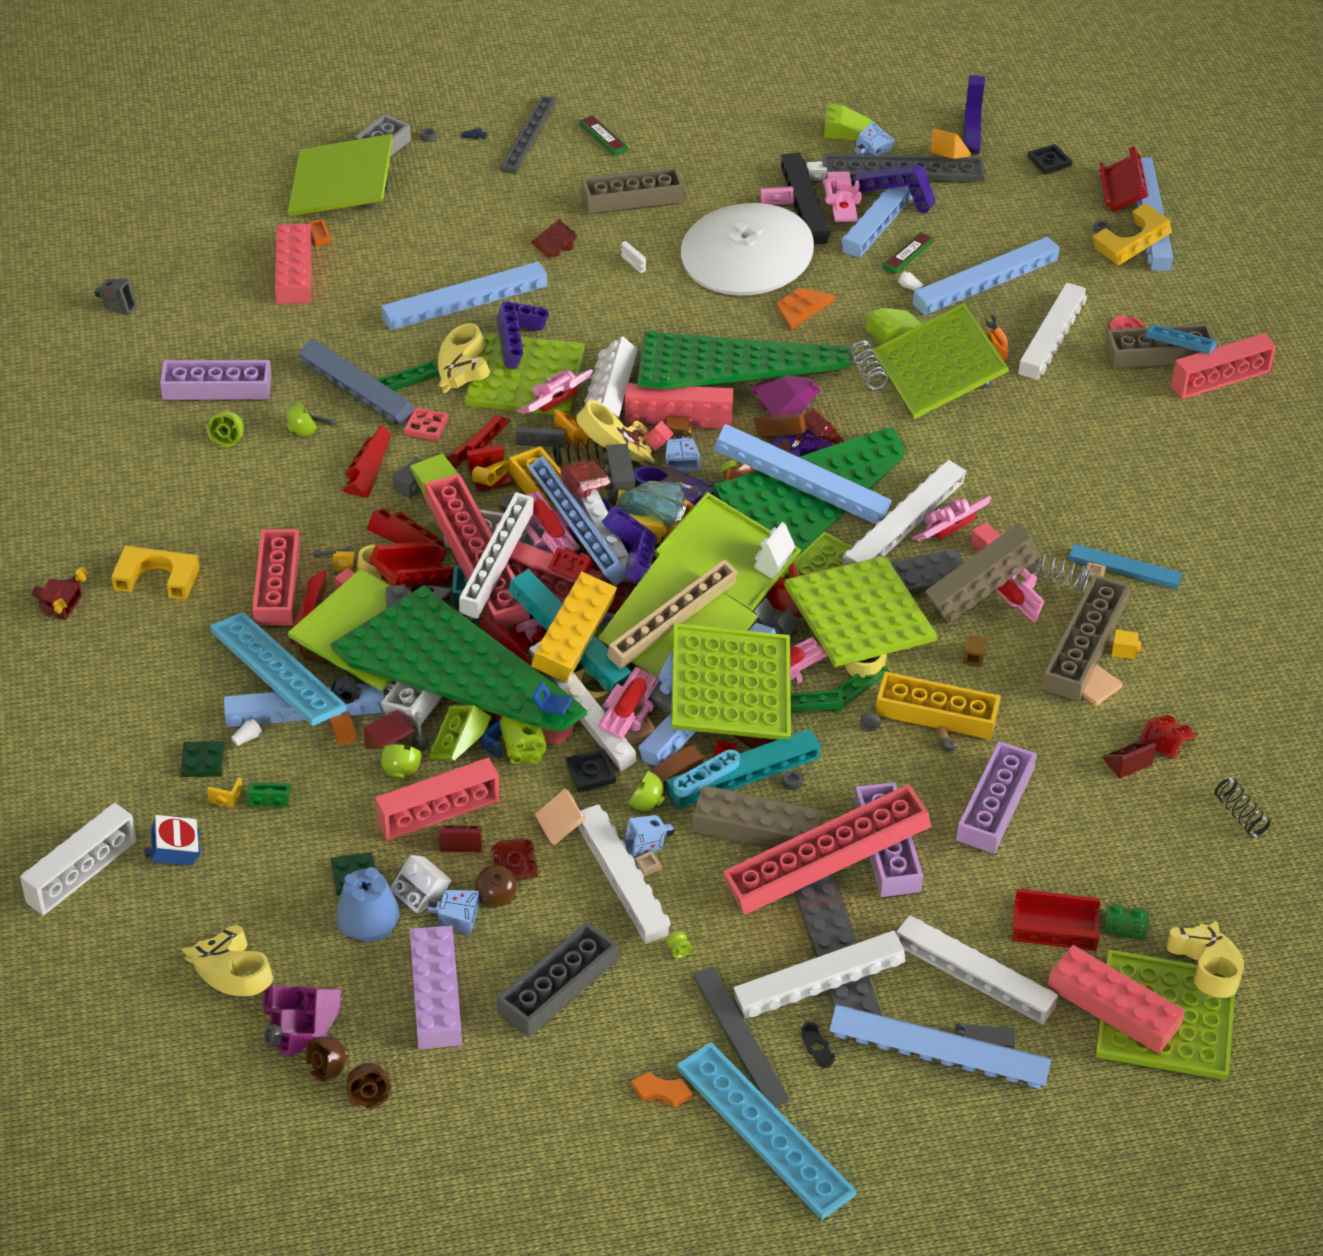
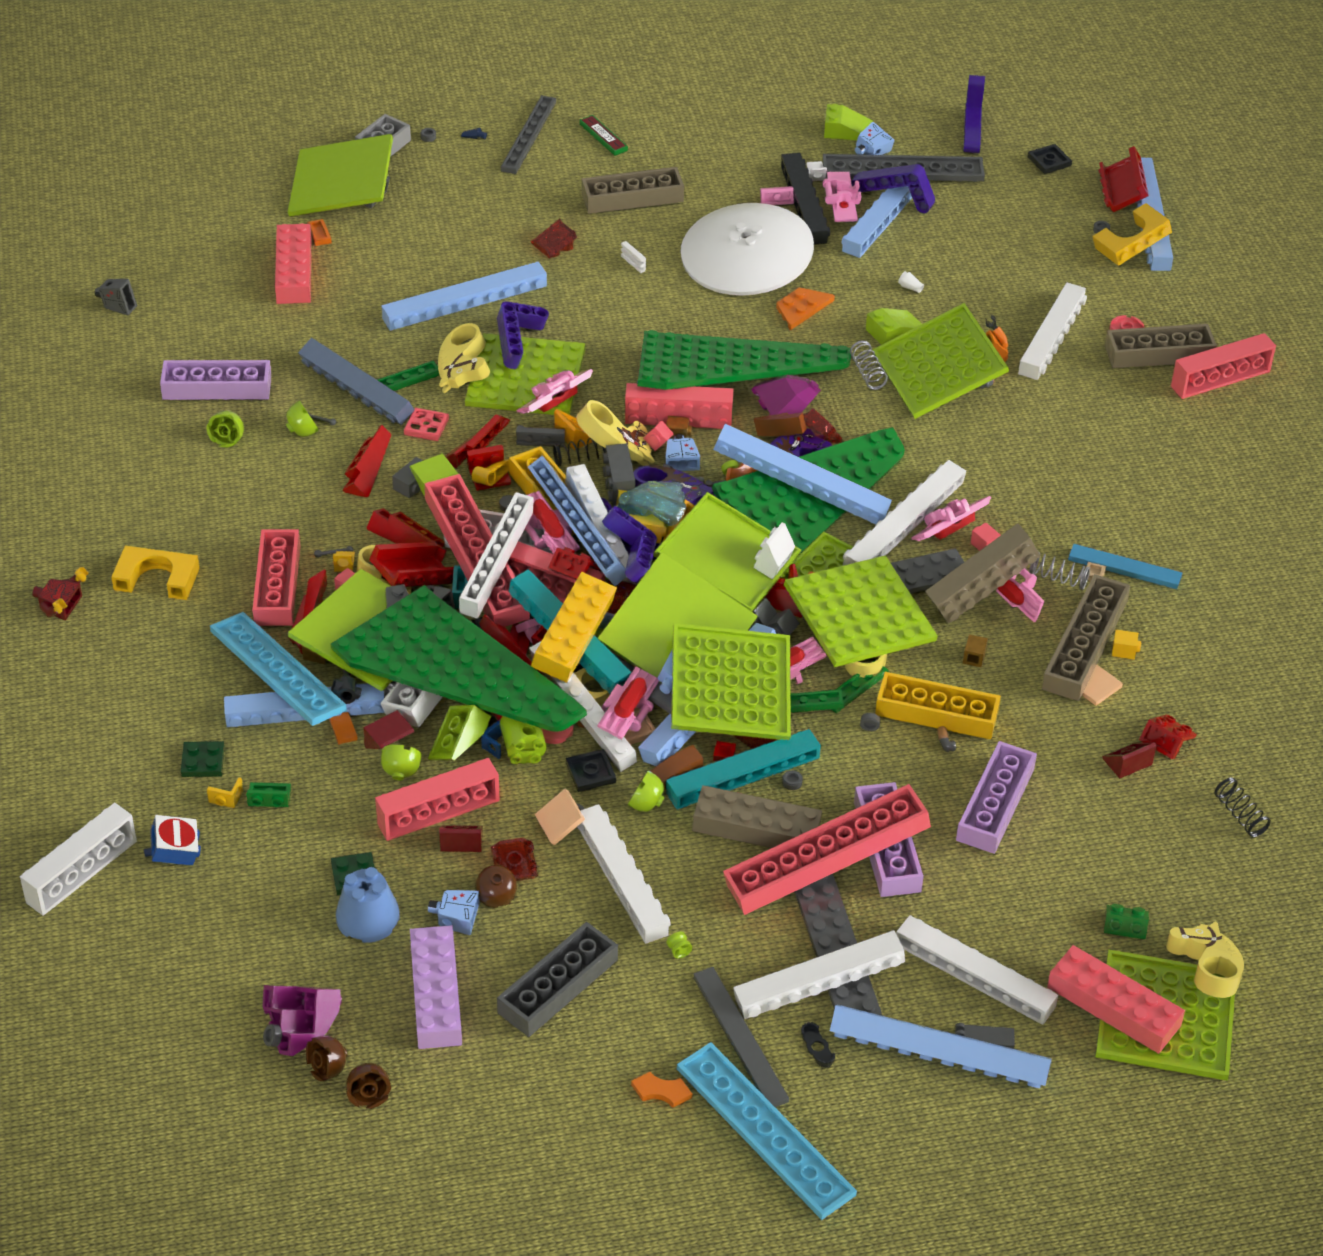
light yellow animal [182,925,273,996] -> none
white cone [231,719,262,746] -> none
white slope [390,855,452,914] -> none
hinge [412,712,428,751] -> none
blue bracket [532,682,572,715] -> none
clear red slope [560,460,611,498] -> none
white brick [584,336,638,418] -> none
tan brick [607,559,738,669] -> none
light blue torso [624,815,674,858] -> none
tan tile [634,851,662,877] -> none
medium azure beam [673,750,740,797] -> none
tile [882,232,934,274] -> none
light blue brick [913,237,1060,315] -> none
light orange slope [931,129,971,159] -> none
red panel [1012,889,1101,951] -> none
dark azure tile [1145,324,1217,354] -> none

